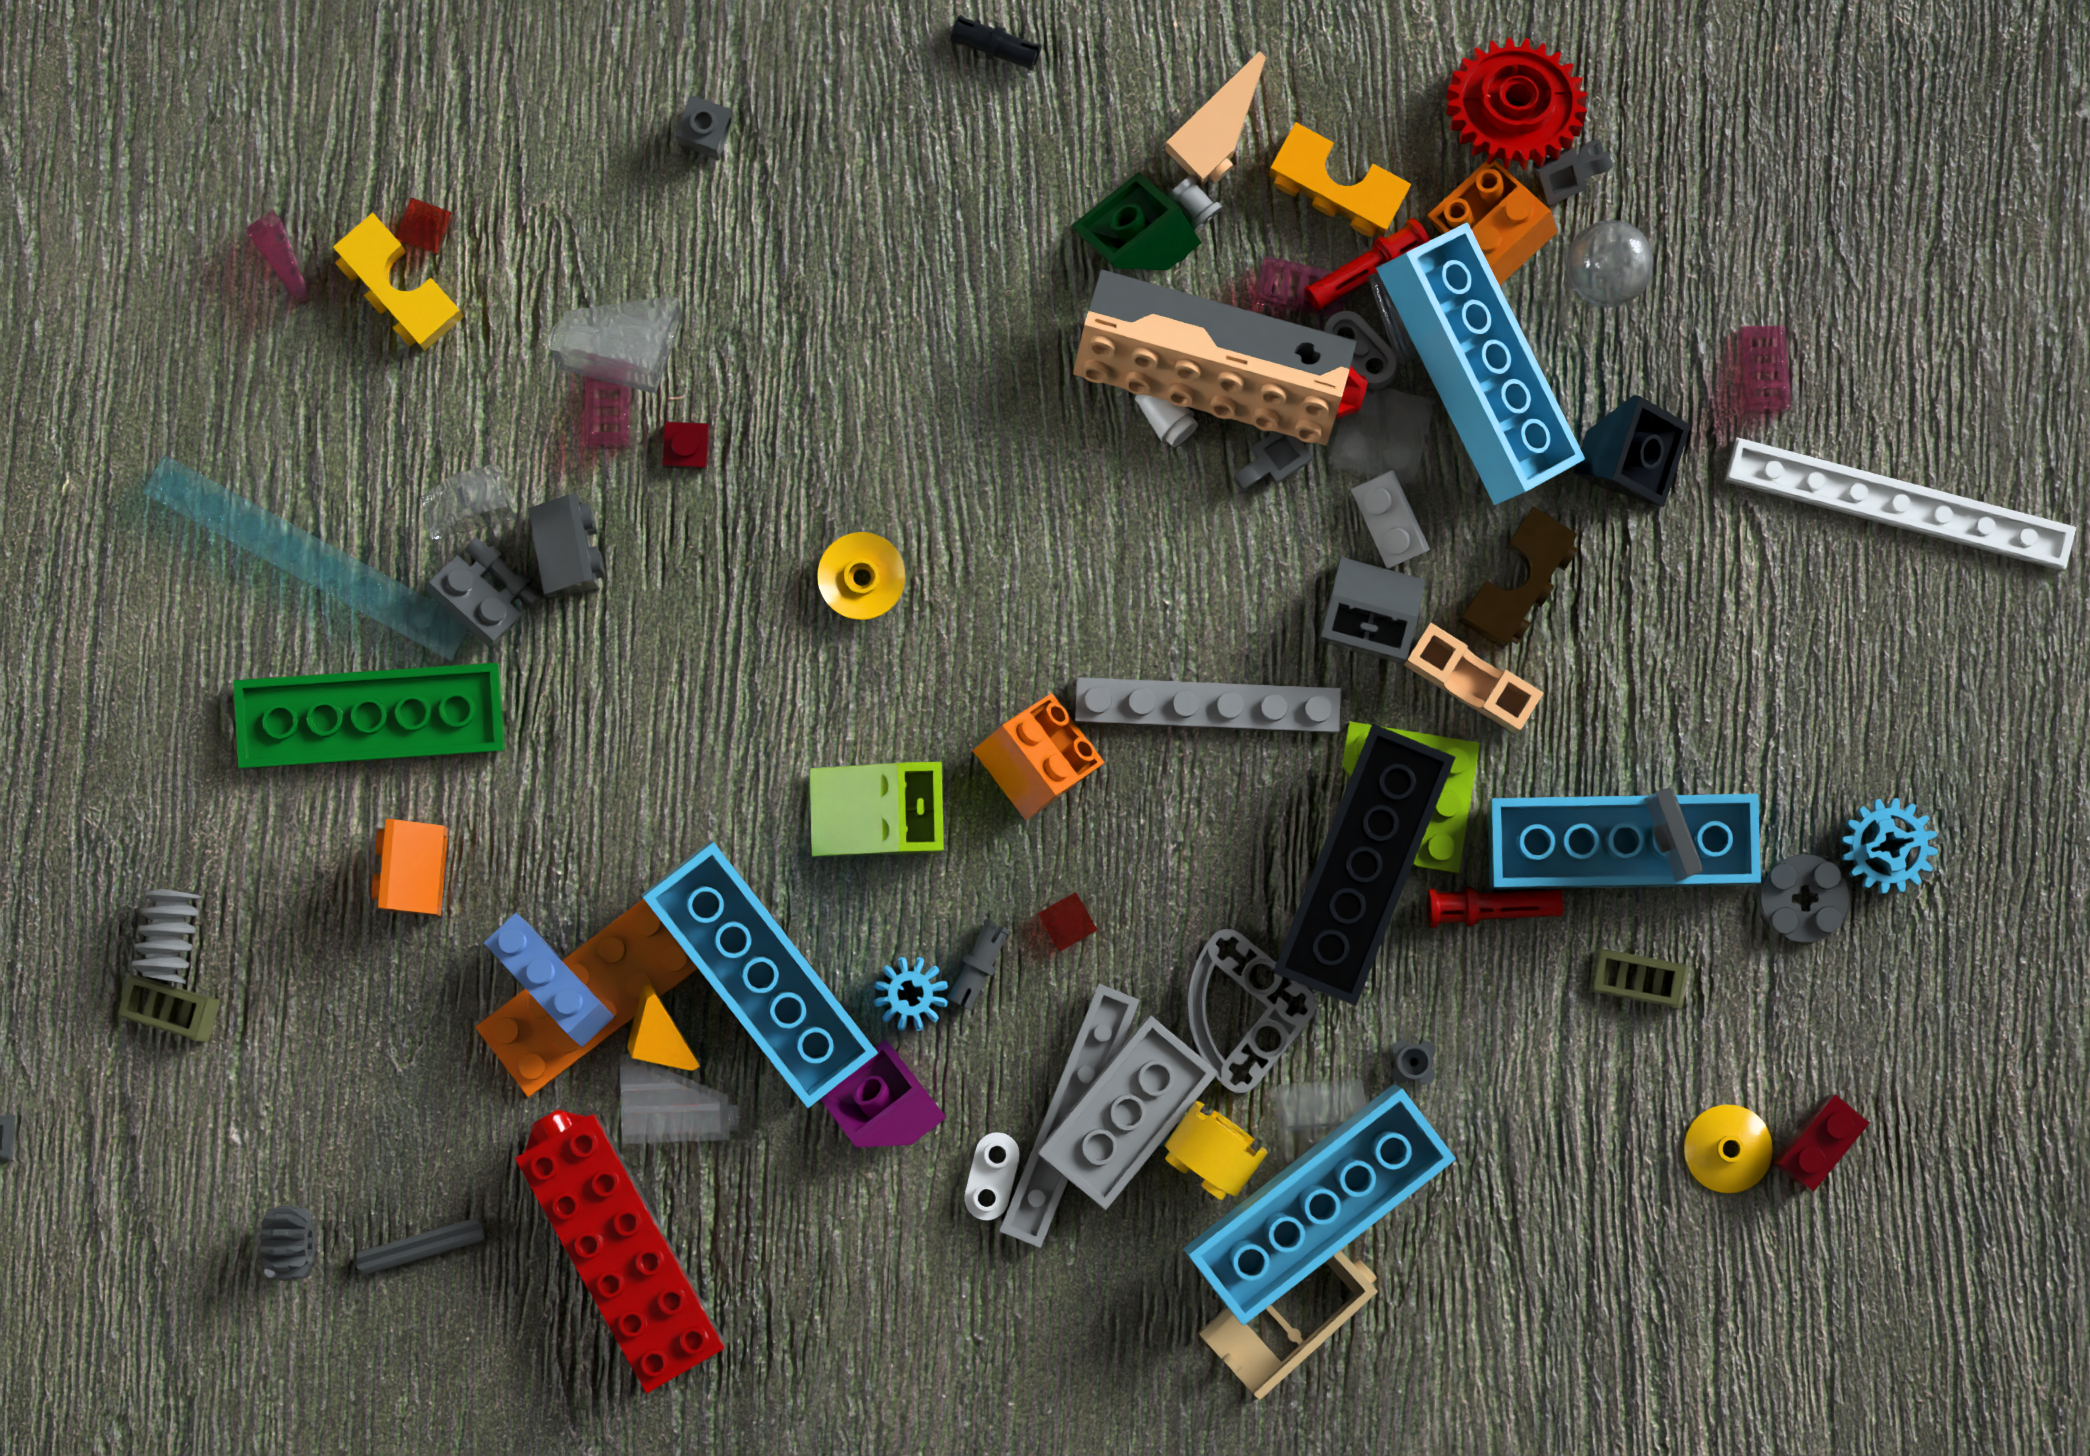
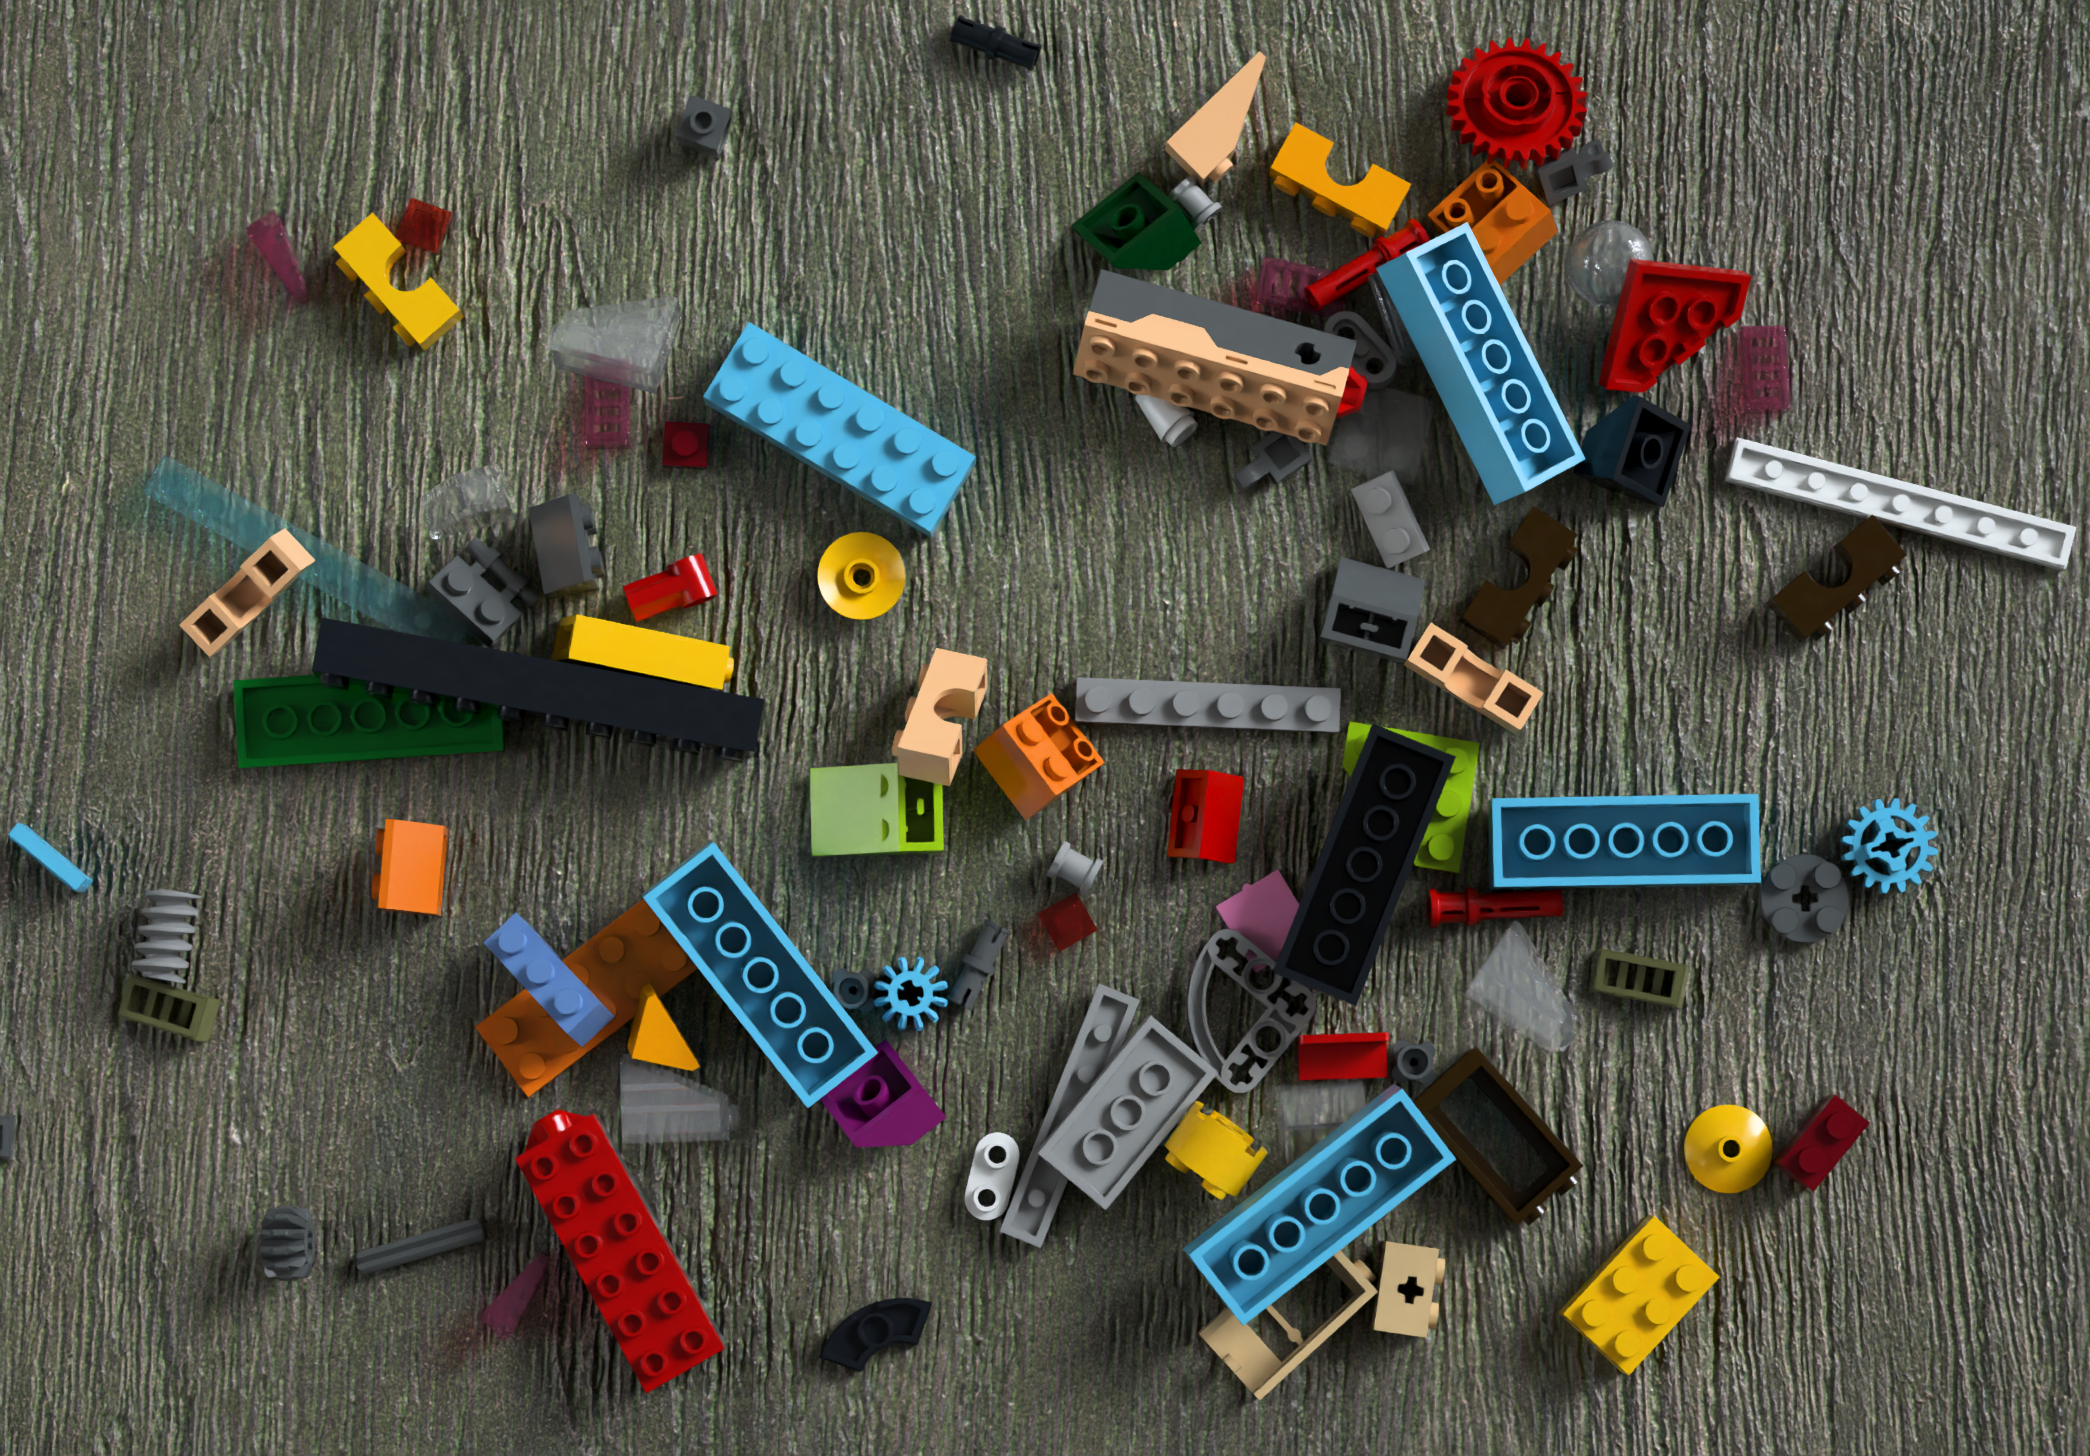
dark grey plate [1644,787,1703,882] -> none
none -> medium azure tile [8,822,93,893]
none -> light nougat arch [179,528,316,658]
none -> black brick [312,618,765,764]
none -> clear pink slope [480,1253,552,1342]
none -> yellow slope [551,614,734,691]
none -> red piece [623,554,718,623]
none -> medium azure brick [703,322,976,538]
none -> black tile [819,1298,932,1372]
none -> dark grey plate [832,968,876,1013]
none -> light nougat arch [892,648,988,786]
none -> light grey bush [1046,841,1104,896]
none -> red panel [1167,769,1244,864]
none -> bright pink piece [1216,869,1299,973]
none -> red panel [1297,1032,1389,1081]
none -> tan brick [1371,1241,1445,1338]
none -> dark brown piece [1412,1046,1583,1226]
none -> clear slope [1461,920,1578,1055]
none -> yellow brick [1558,1215,1720,1375]
none -> red plate [1598,259,1752,393]
none -> dark brown arch [1766,515,1907,643]

